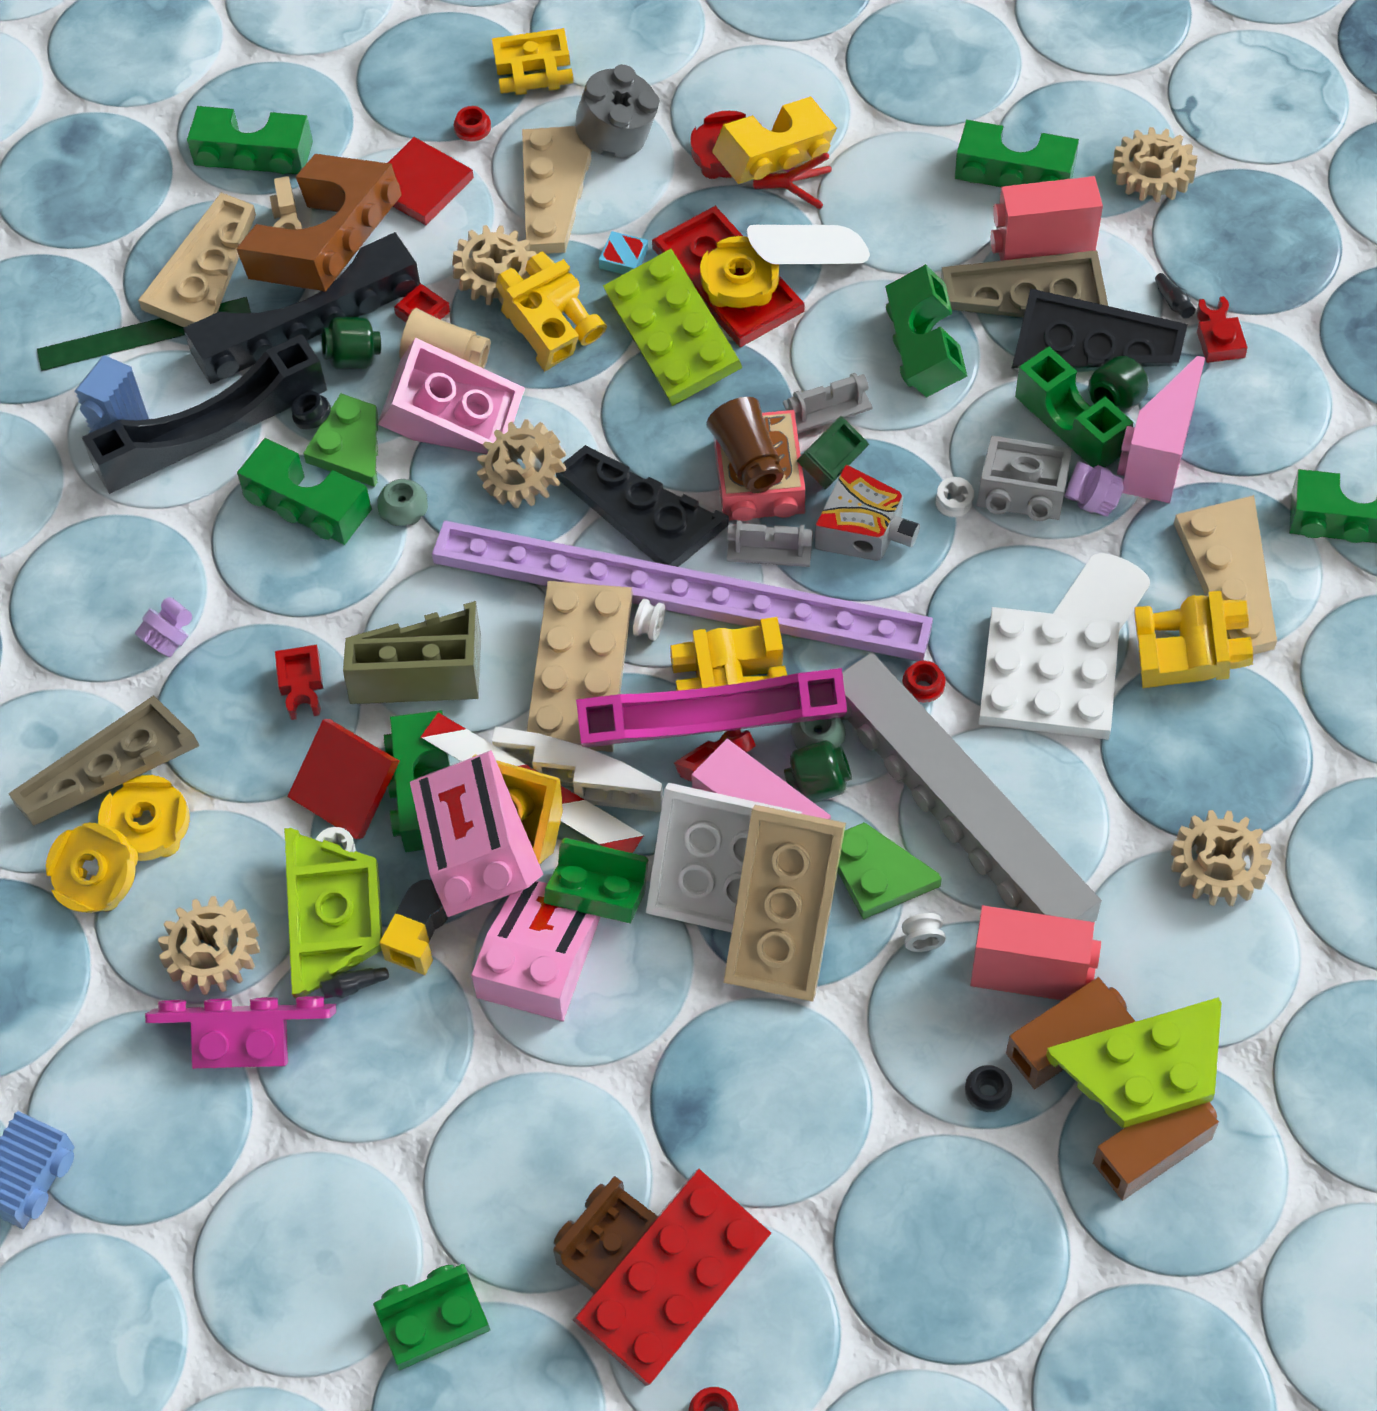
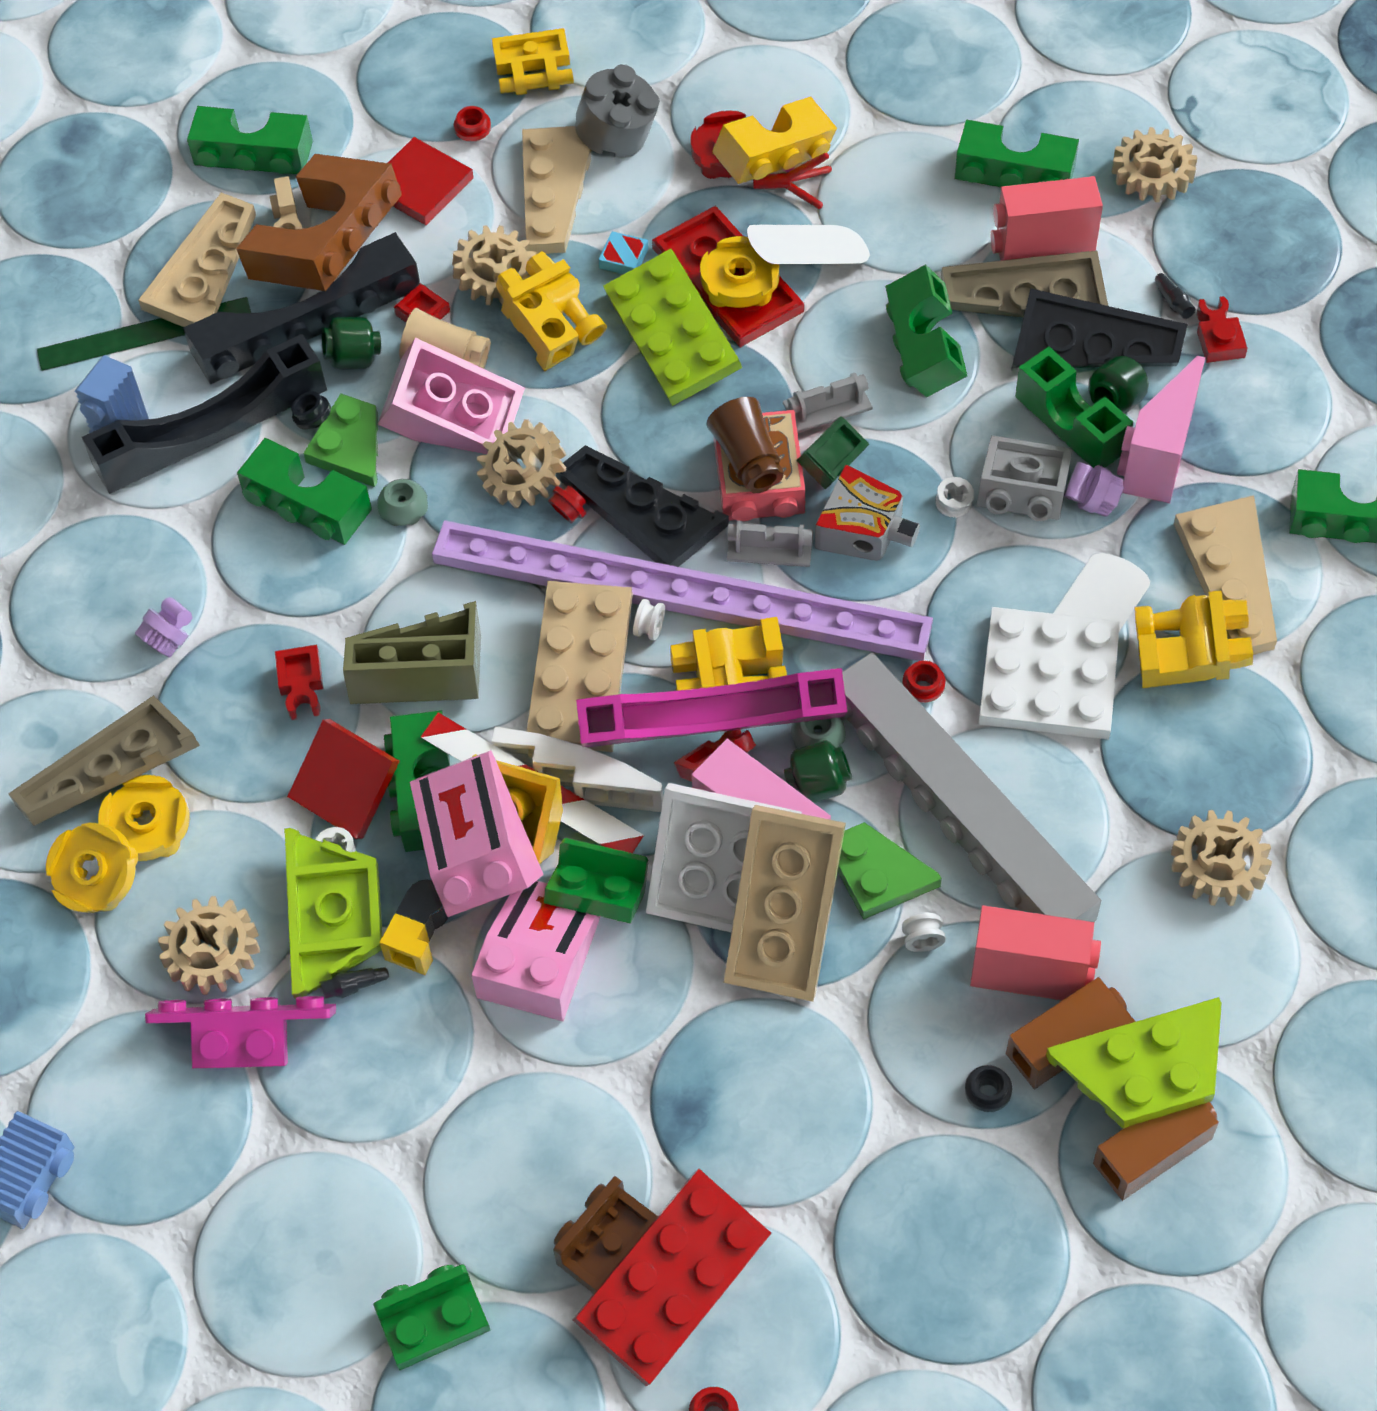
none -> red plate [548,486,587,523]

